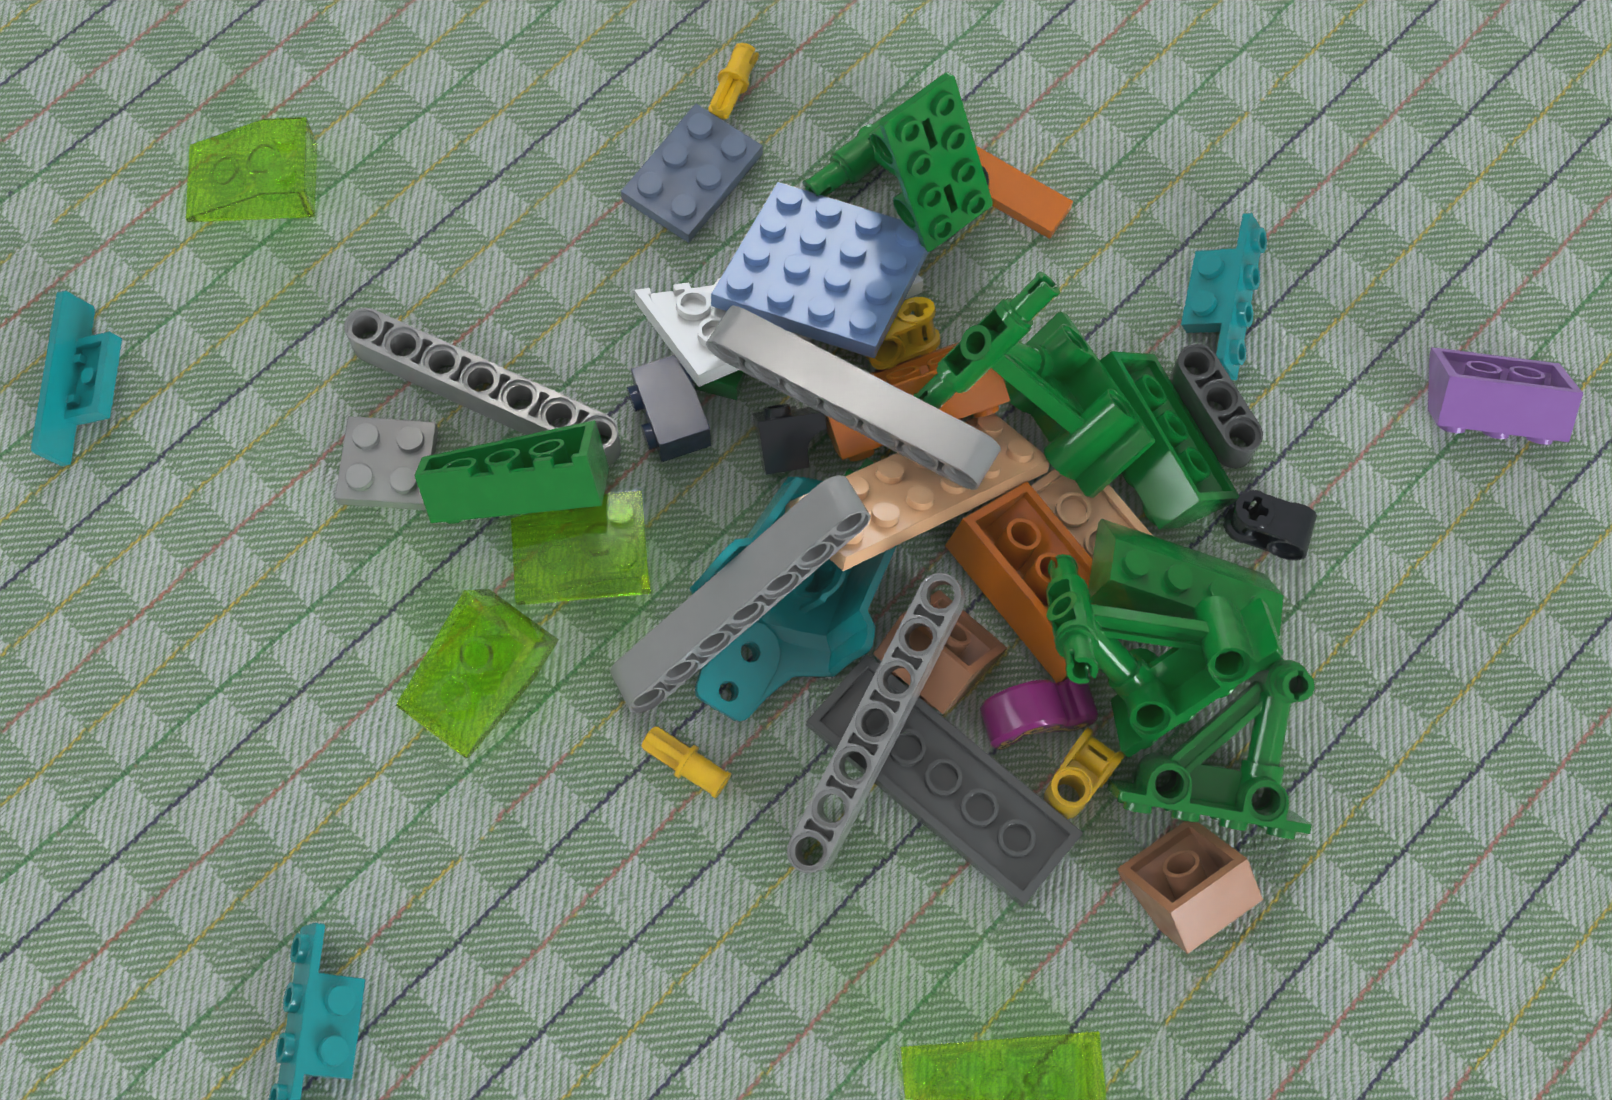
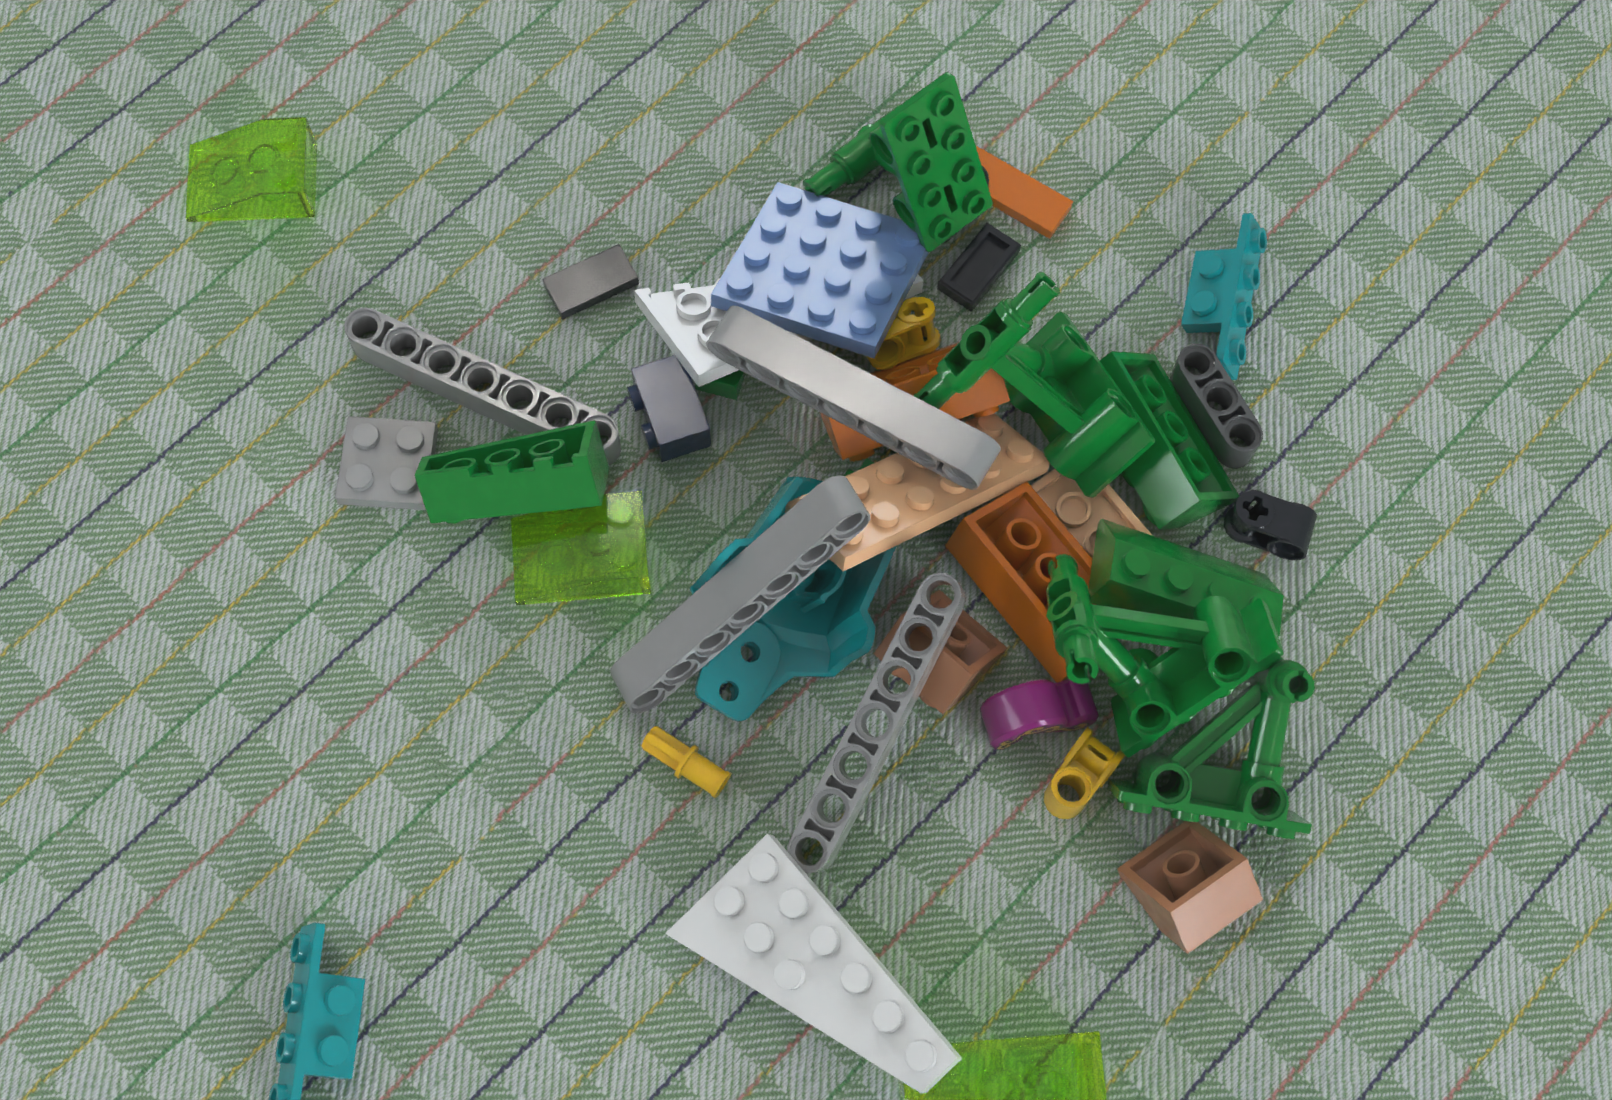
teal bracket [31,290,122,466] -> none
clear neon green slope [396,589,559,758] -> none
sand blue plate [621,103,763,243] -> none
yellow axle [708,43,759,120] -> none
black brick [752,404,827,475] -> none
dark grey plate [806,654,1083,908] -> none
medium lavender slope [1428,347,1583,445] -> none
none -> tile [542,244,639,320]
none -> white wing [665,834,962,1093]
none -> black tile [937,223,1021,312]

